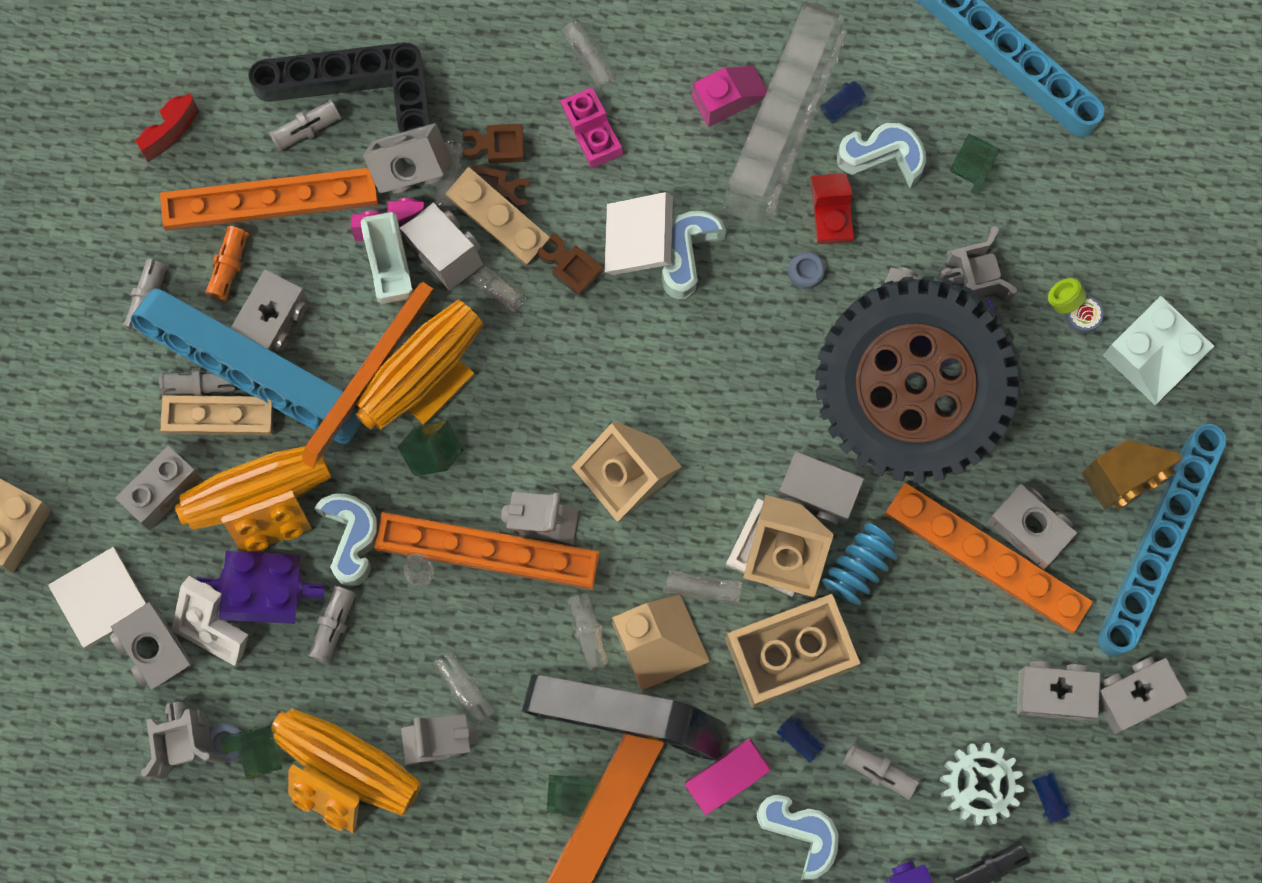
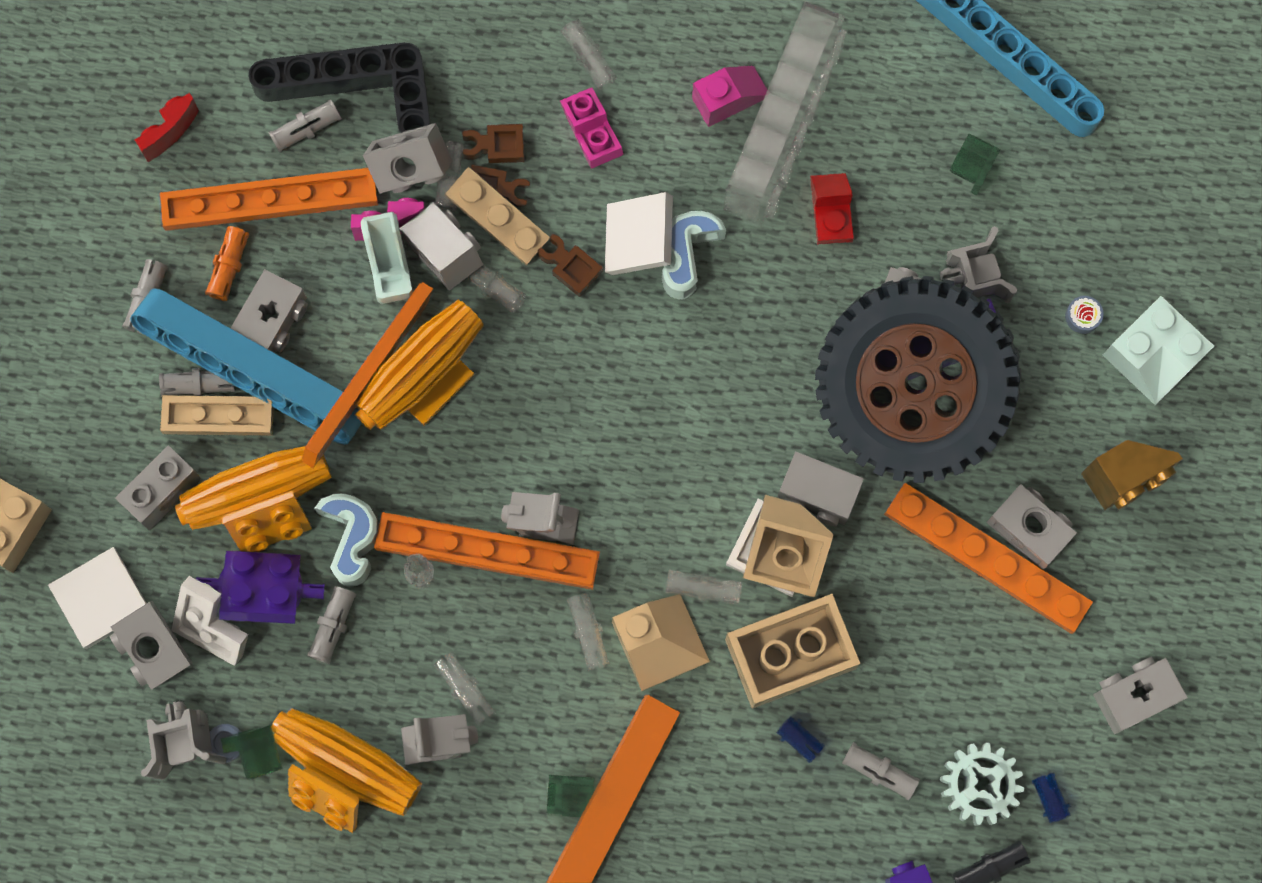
clear green panel [397,420,464,476] -> none
beam [522,674,726,761] -> none
tan slope [572,421,682,522] -> none
dark pink slope [684,738,771,815] -> none
animal [757,795,839,880] -> none
sand blue tile [788,252,825,289] -> none
clear blue pin [819,81,866,124] -> none
dark azure piece [820,523,898,606] -> none
light aqua animal [837,123,926,188] -> none
light grey brick [1017,661,1100,722] -> none
lime tile [1048,278,1086,314] -> none
dark azure beam [1098,424,1226,657] -> none

